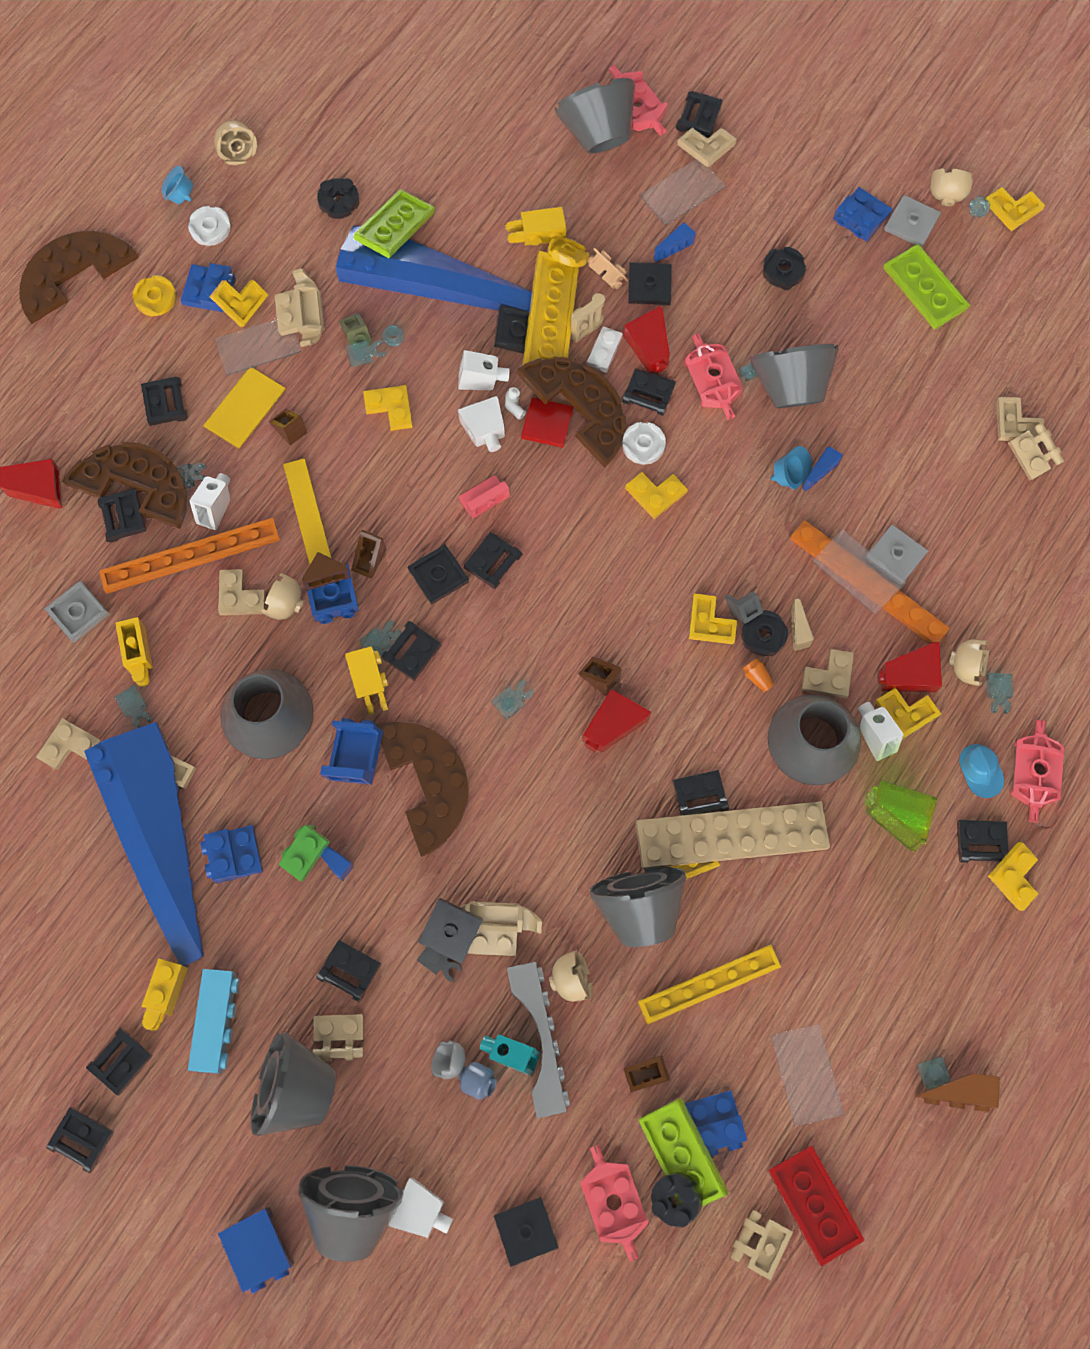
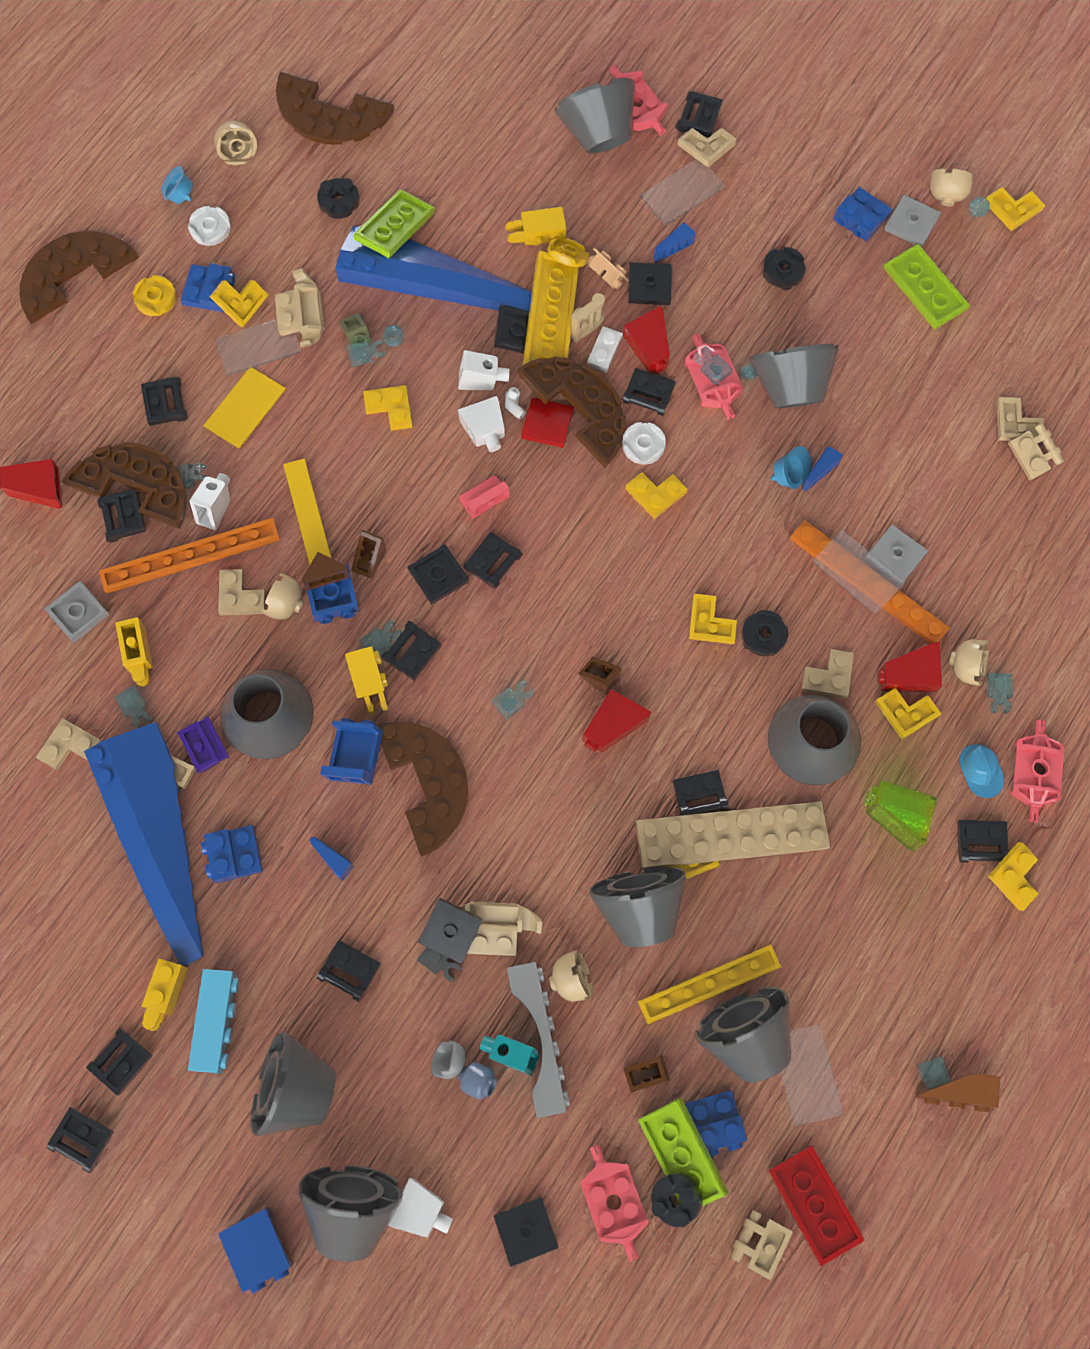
reddish brown slope [269,409,307,446] -> none
bright green bracket [278,825,330,881] -> none
tan plate [313,1014,364,1061] -> none
dark grey panel [725,591,763,624] -> none
orange cone [743,658,775,693] -> none
tan slope [791,598,814,651] -> none
white torso [858,702,904,761] -> none
none -> dark purple plate [177,716,230,774]
none -> reddish brown plate [276,72,395,145]
none -> clear light blue plate [694,346,732,386]
none -> dark grey cone [695,987,792,1083]

